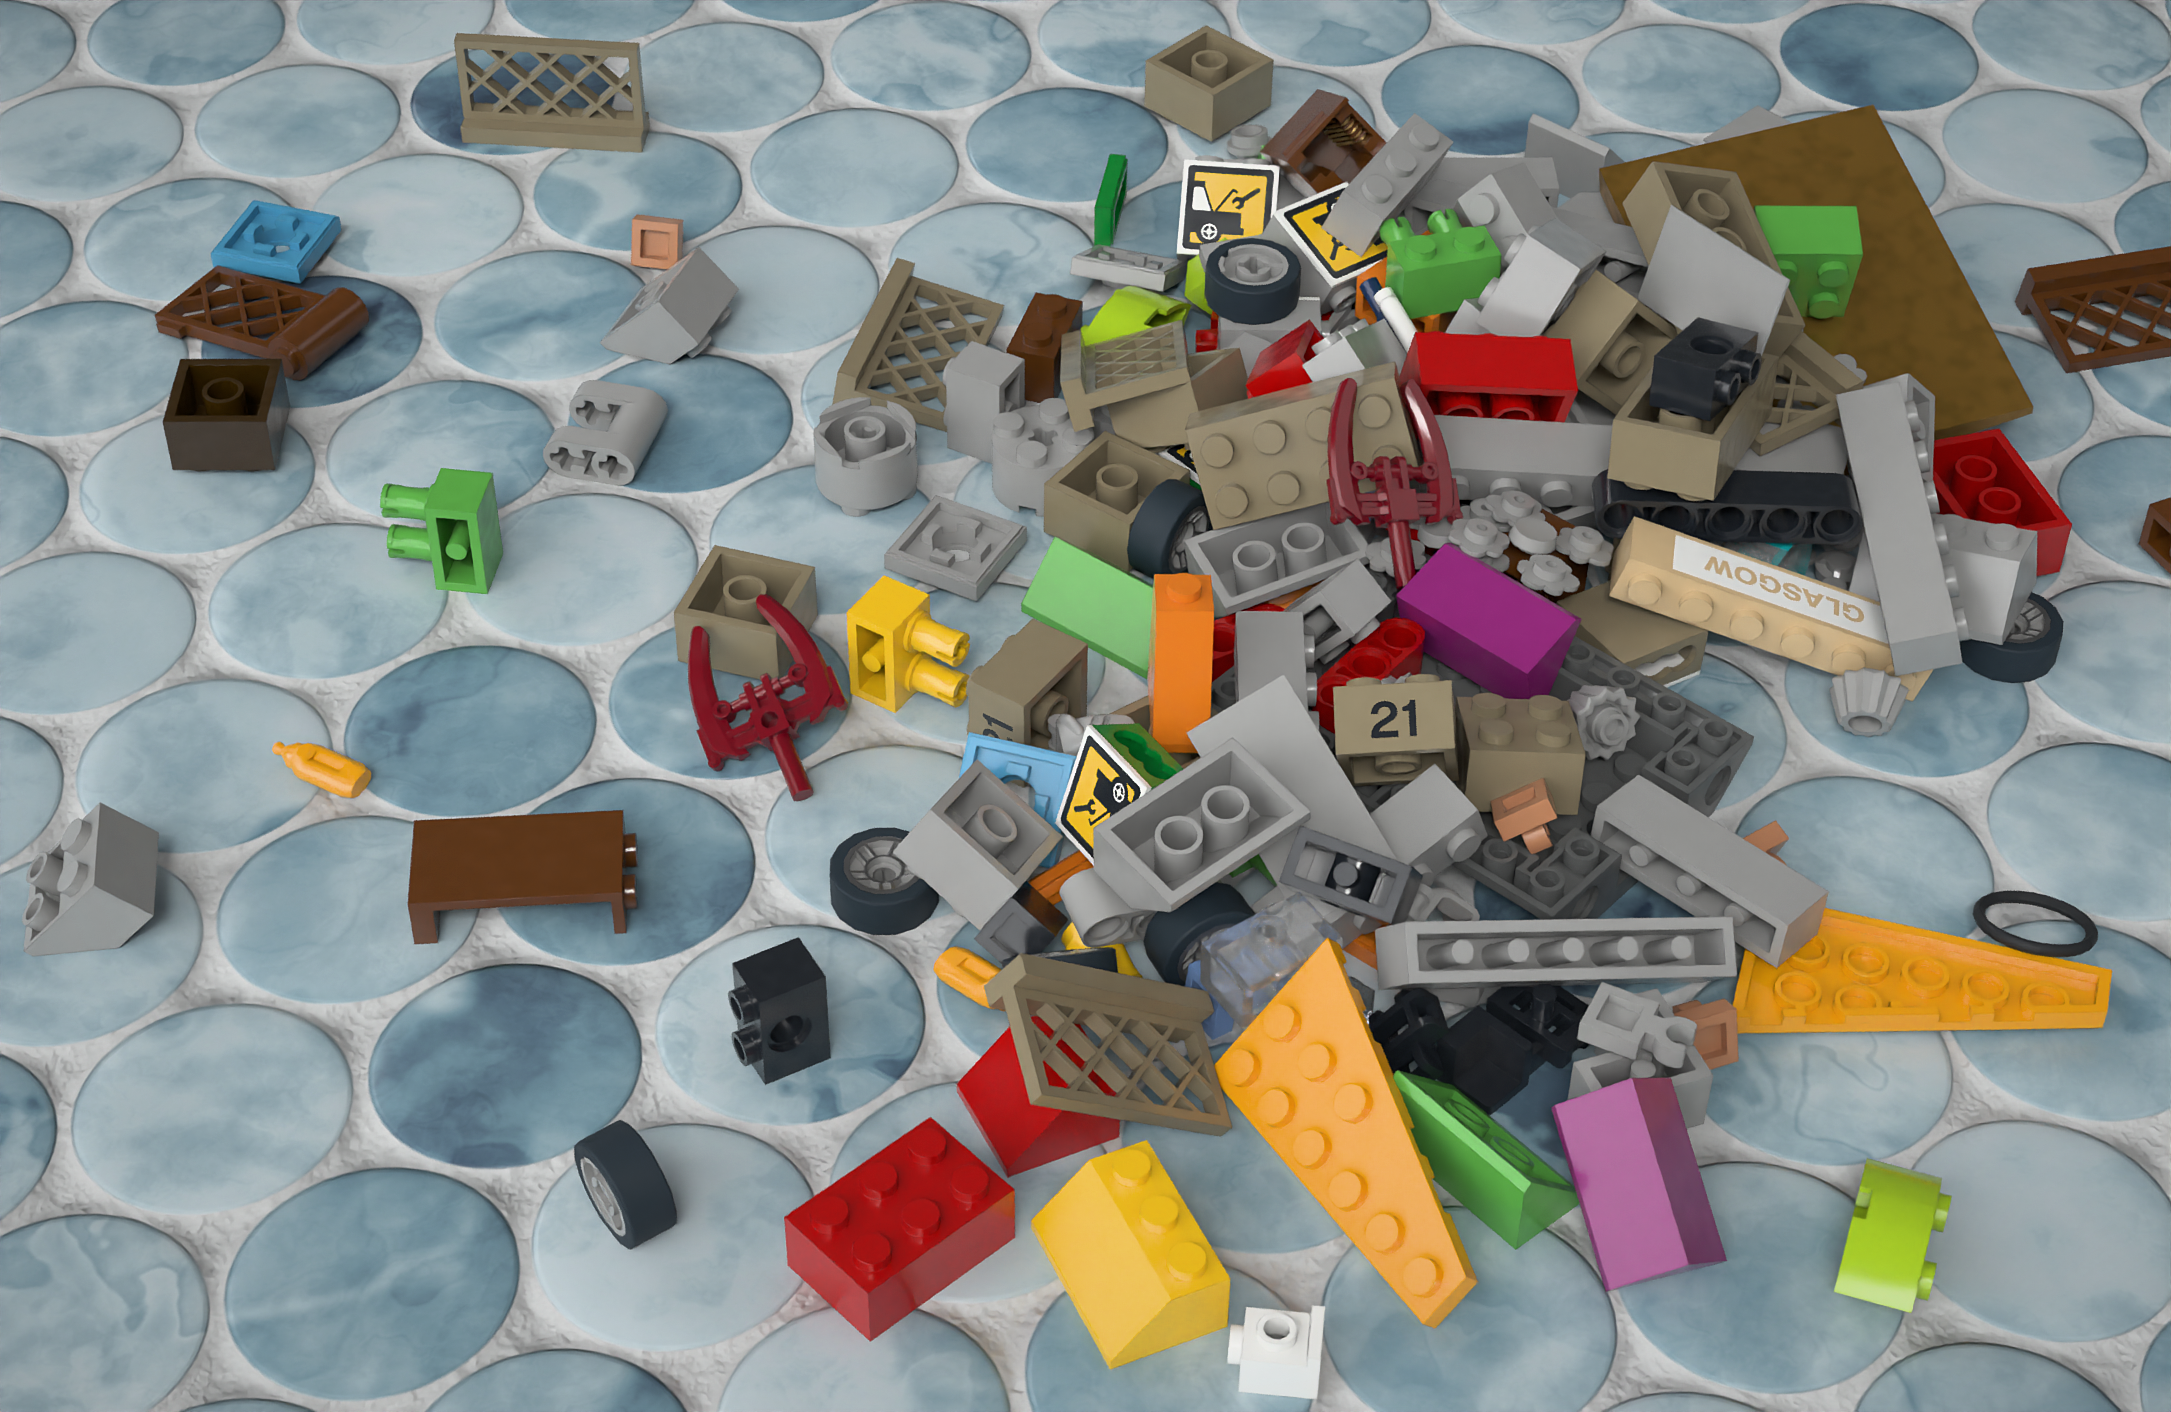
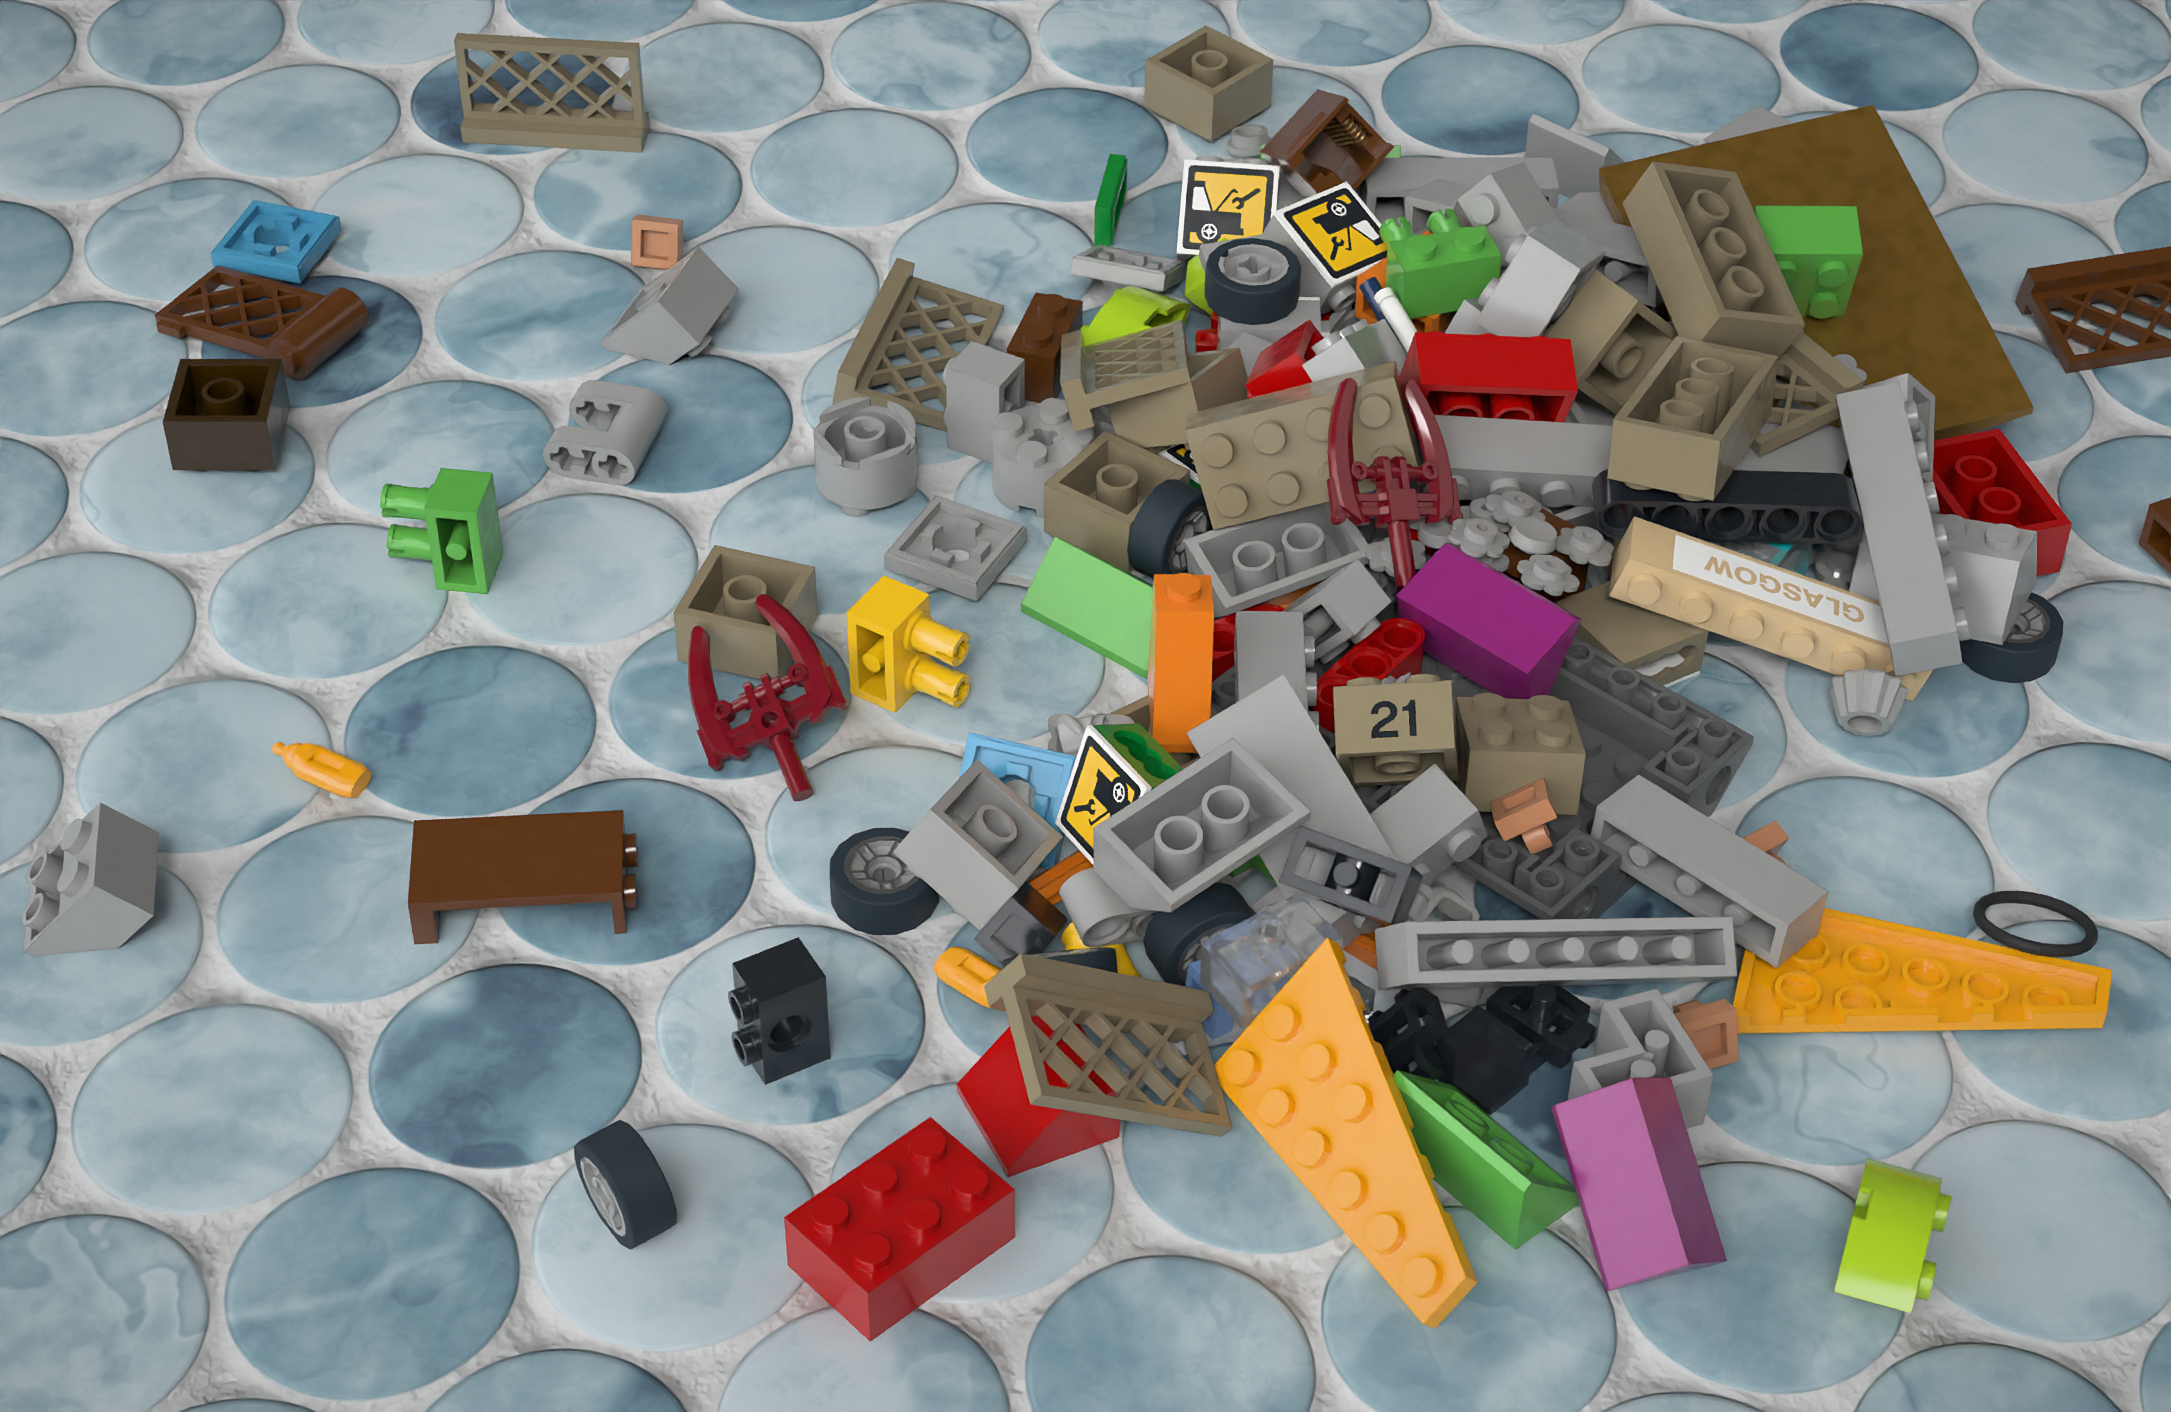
dark tan brick [966,619,1088,788] -> none
yellow slope [1031,1140,1231,1370] -> none
white brick [1228,1305,1325,1400] -> none
light grey brick [1322,113,1453,257] -> none
light grey piece [1567,685,1640,760] -> none
light grey plate [1577,982,1698,1068] -> none
light grey piece [1637,205,1790,356] -> none
black brick [1649,317,1762,421] -> none

